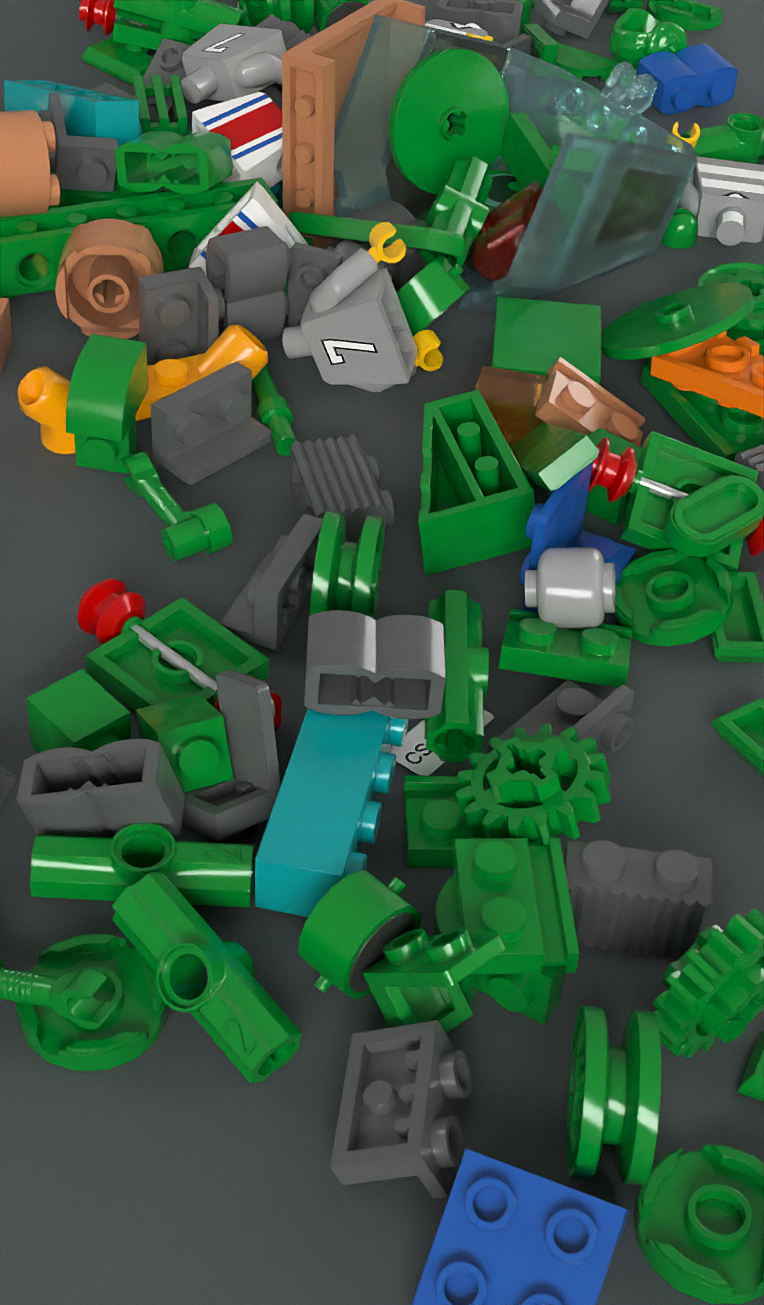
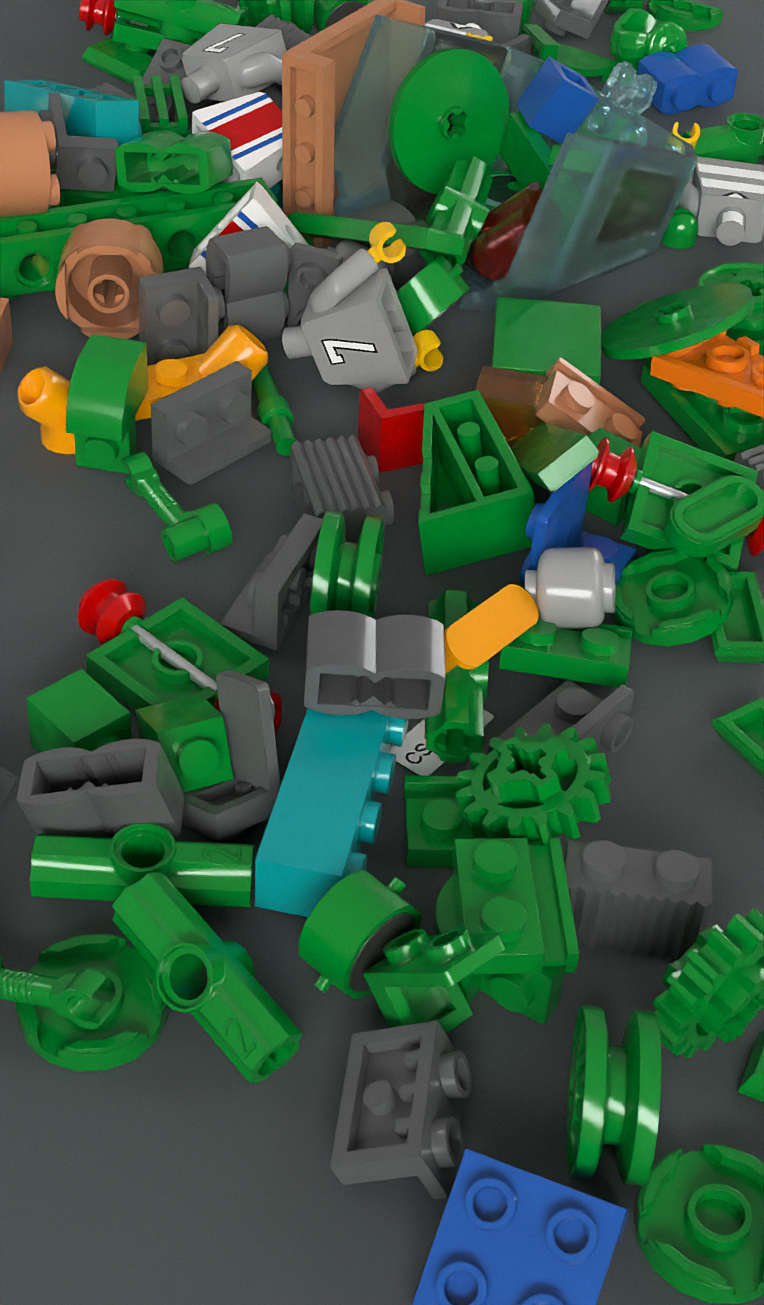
none -> red panel [358,387,424,473]
none -> light orange piece [444,584,539,675]
none -> blue panel [517,57,599,144]

